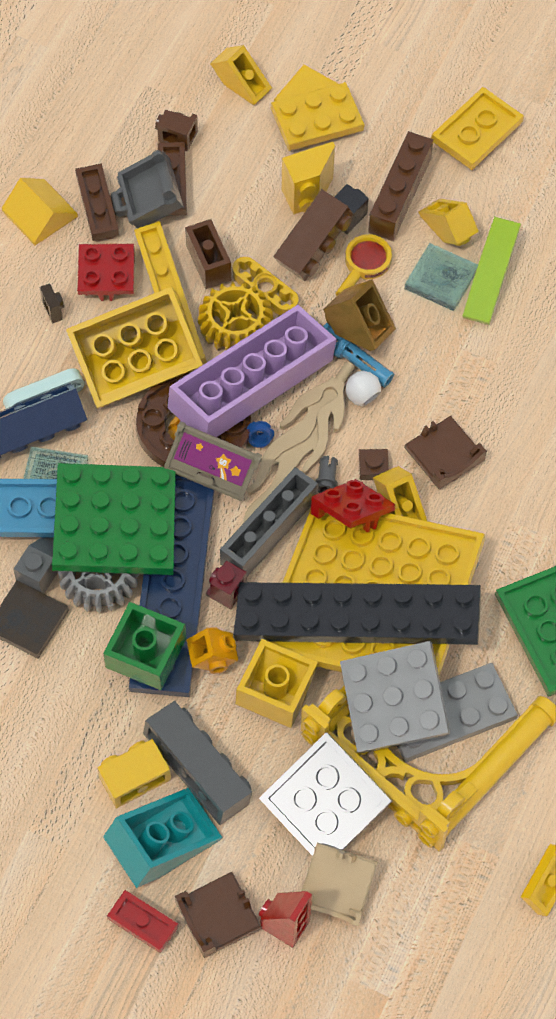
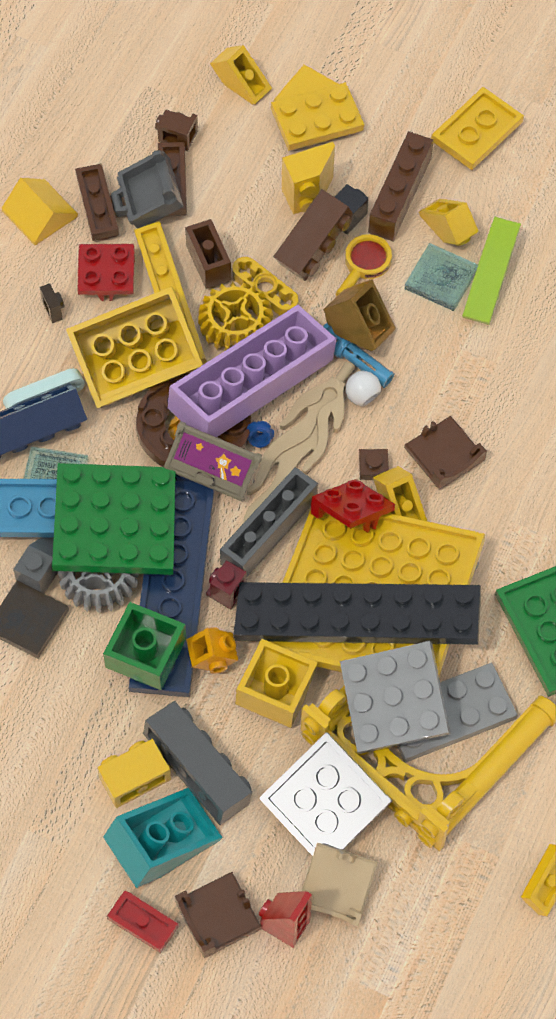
dark grey pin [315,456,338,493] -> none

